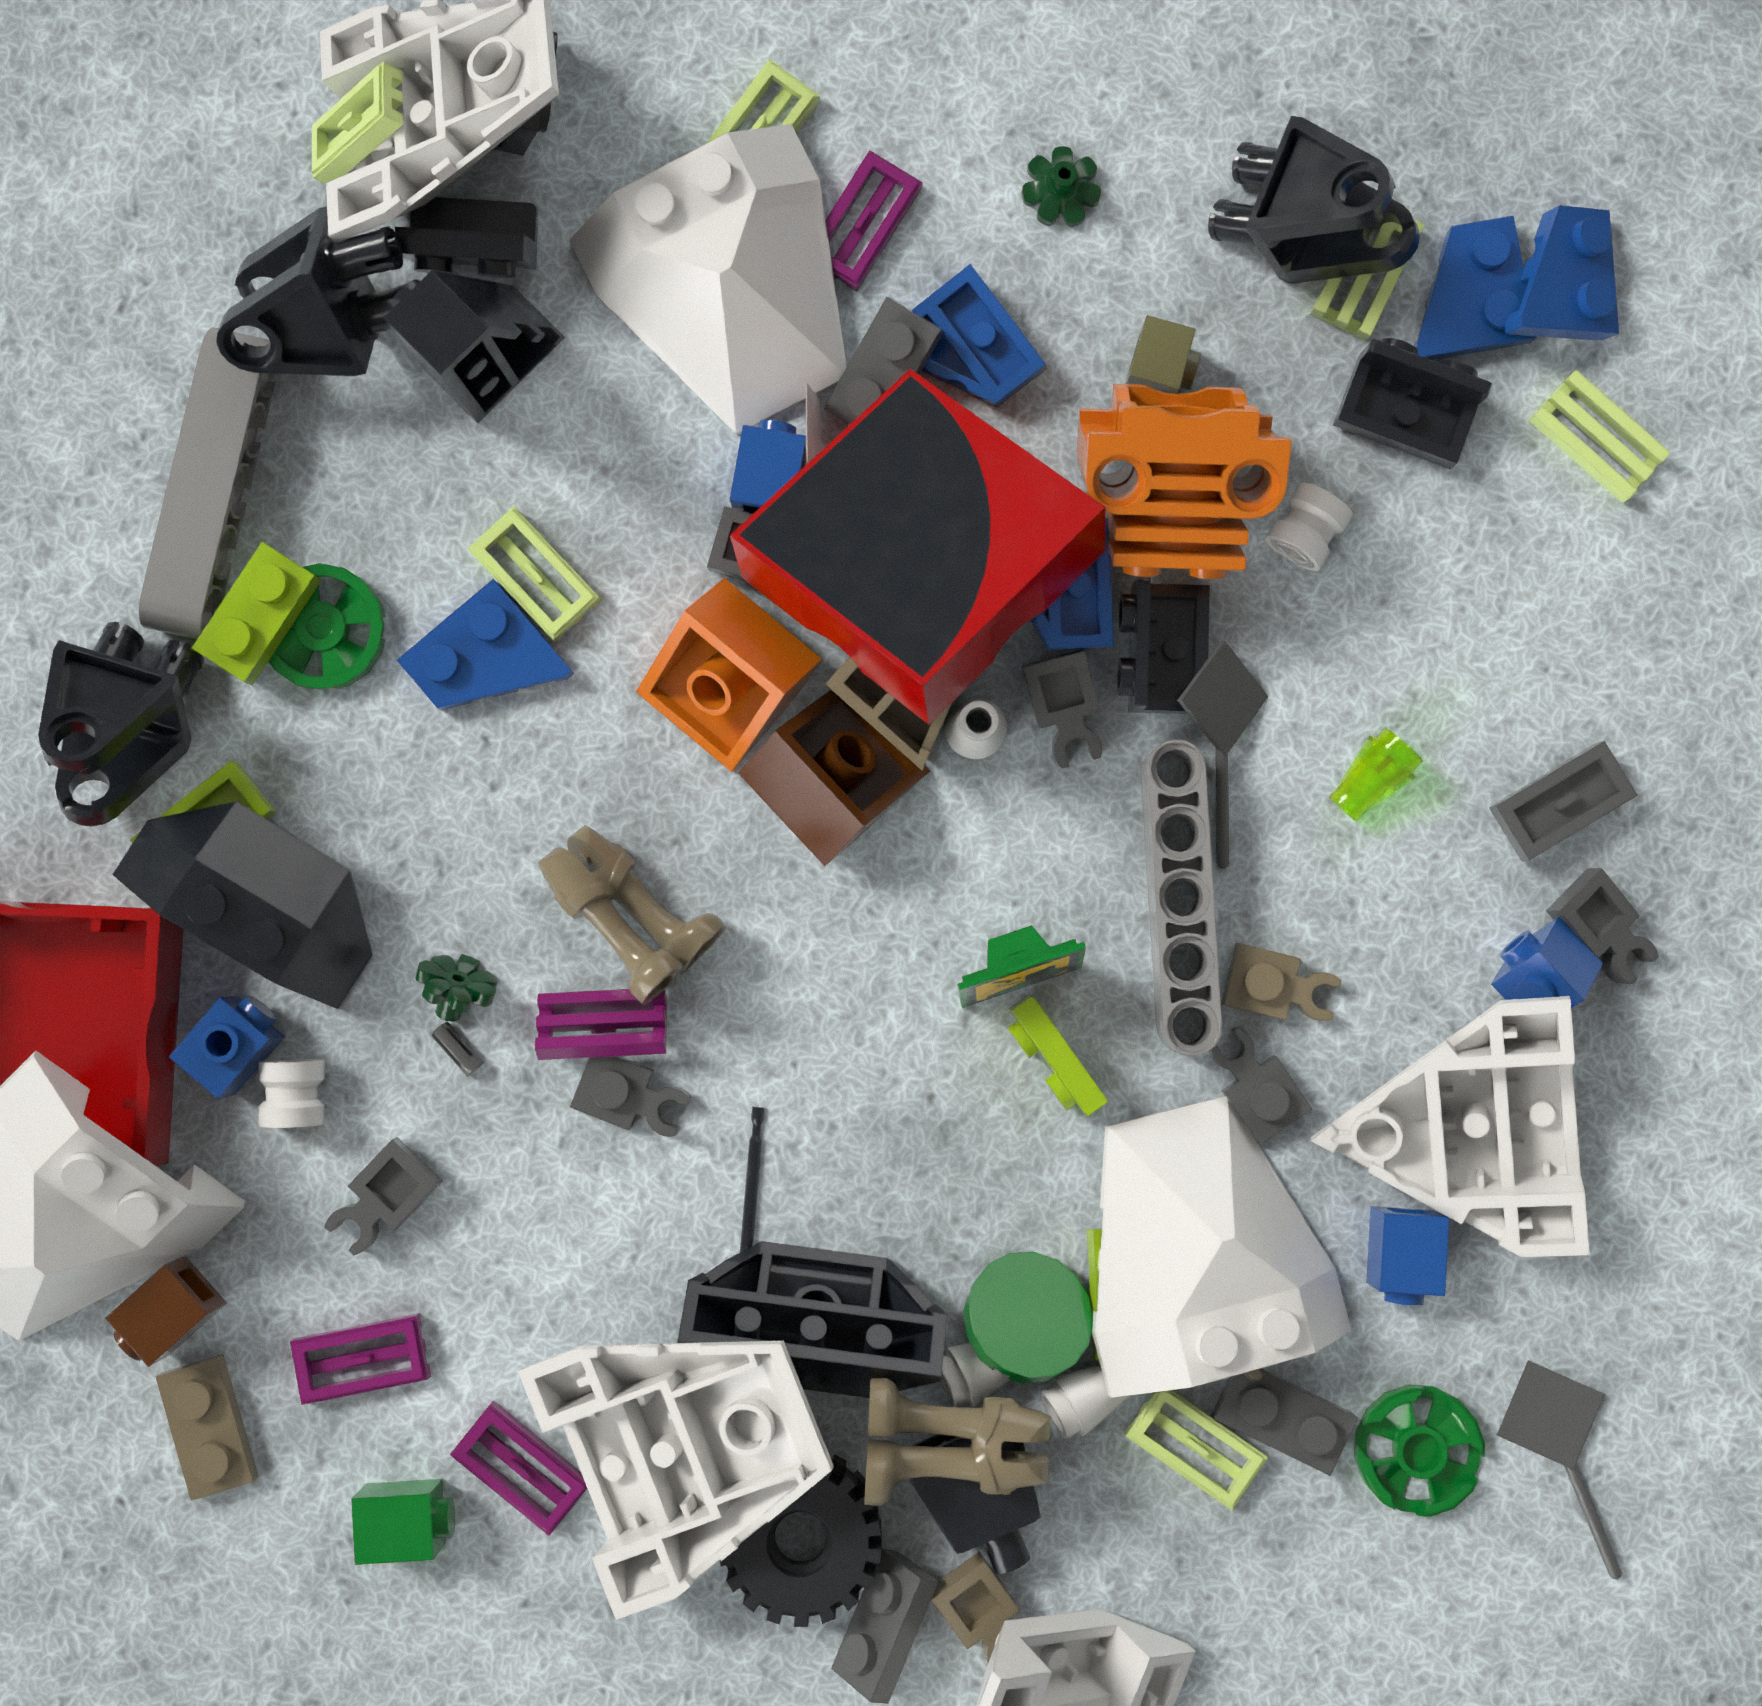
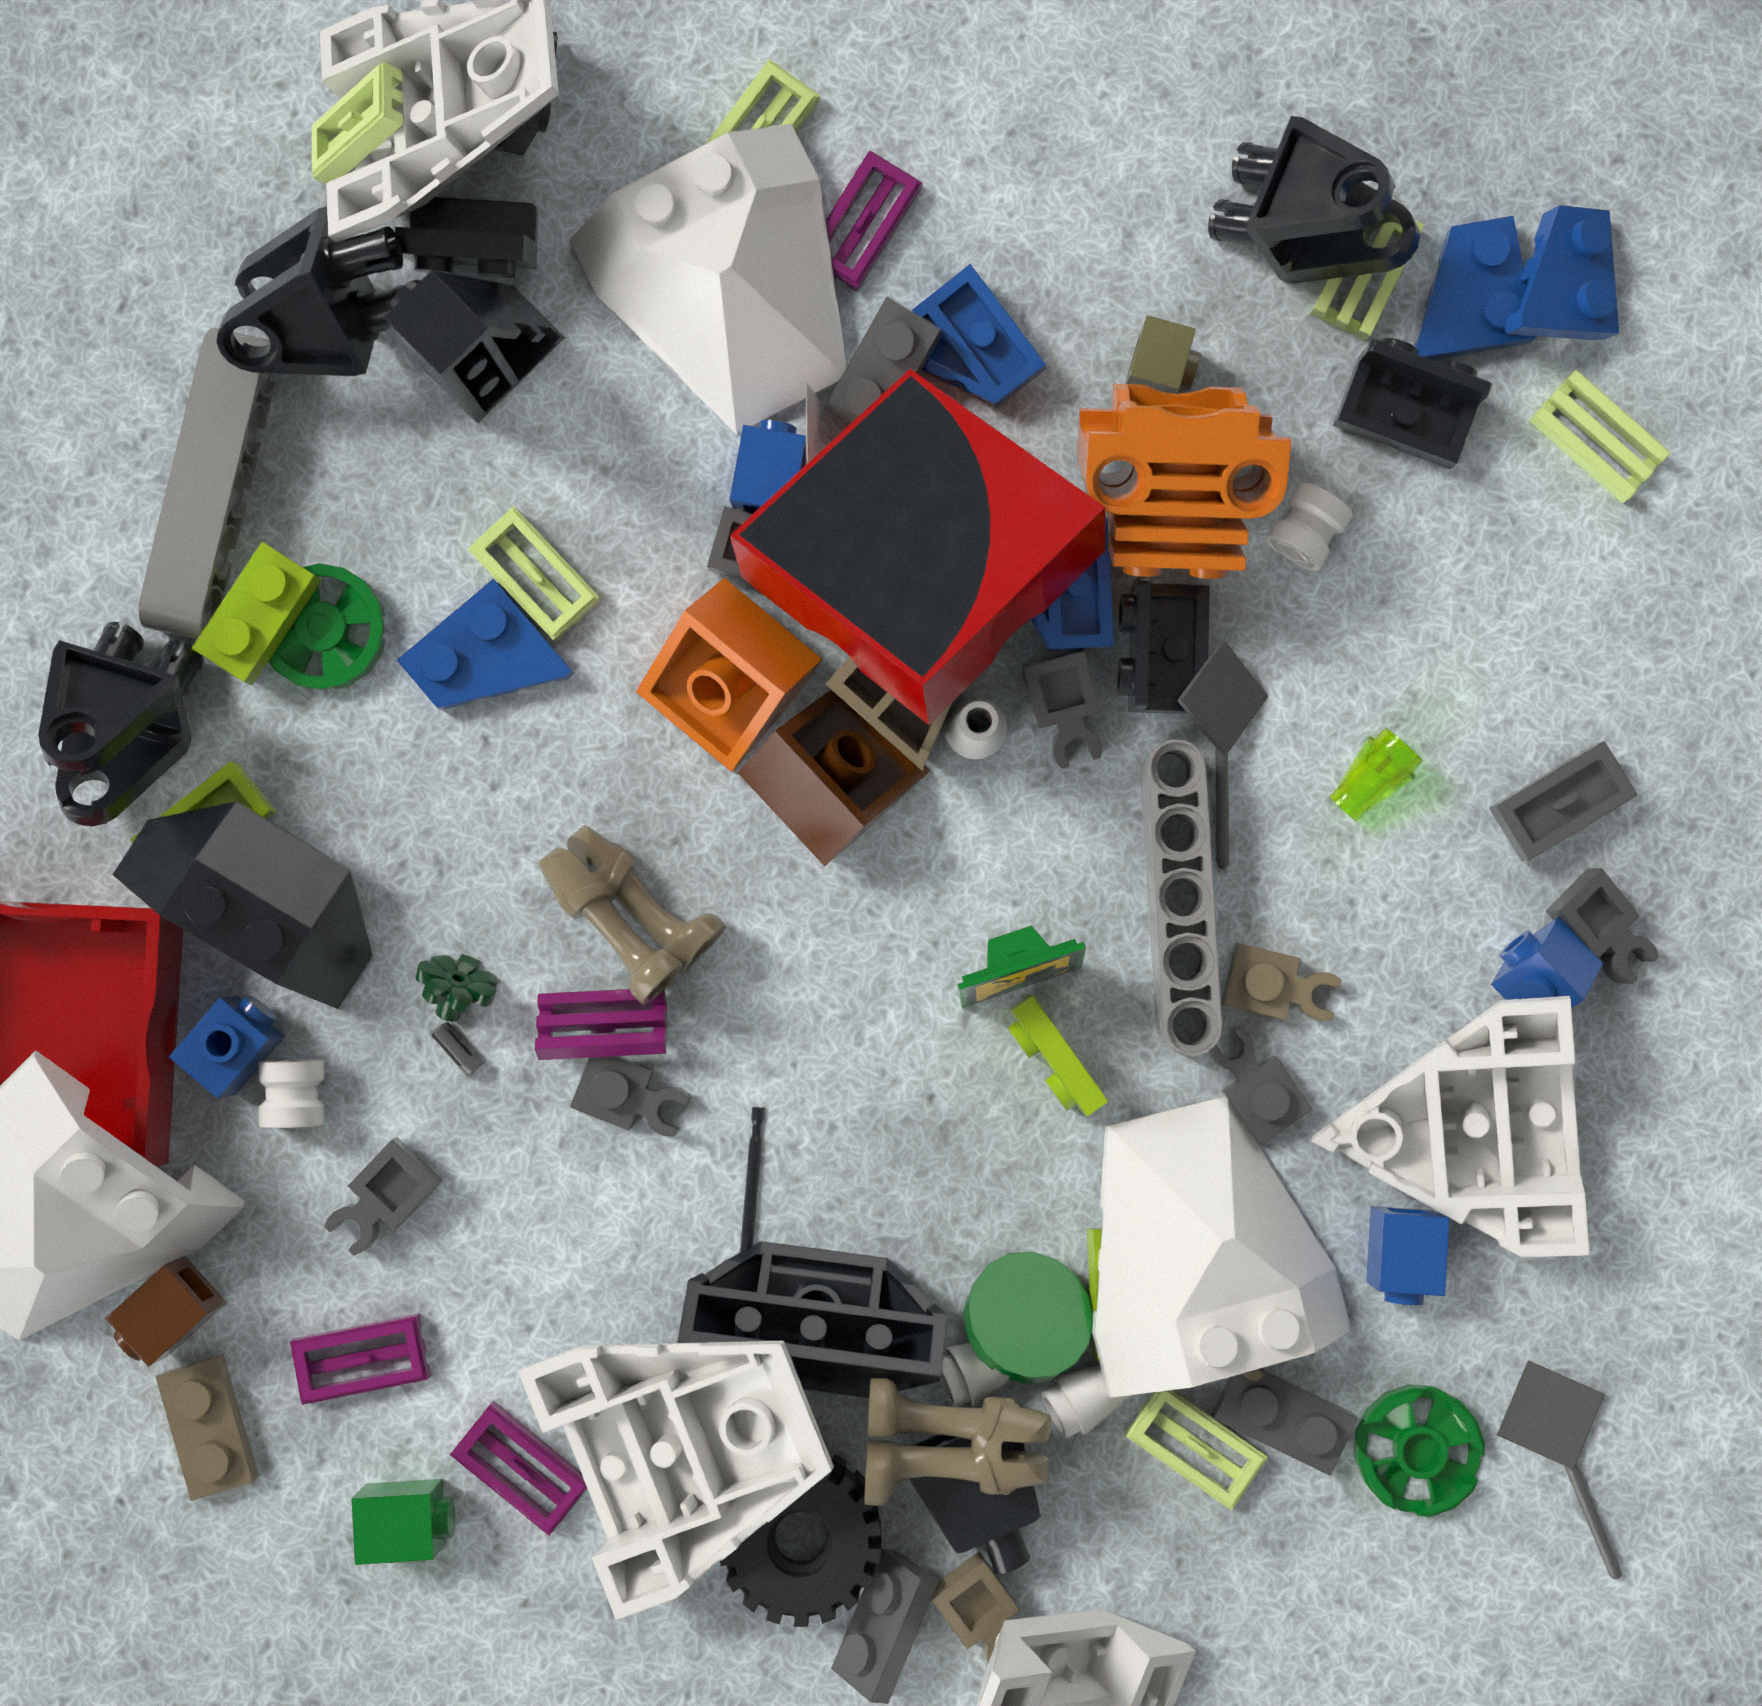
dark green plant [1021,146,1101,227] -> none

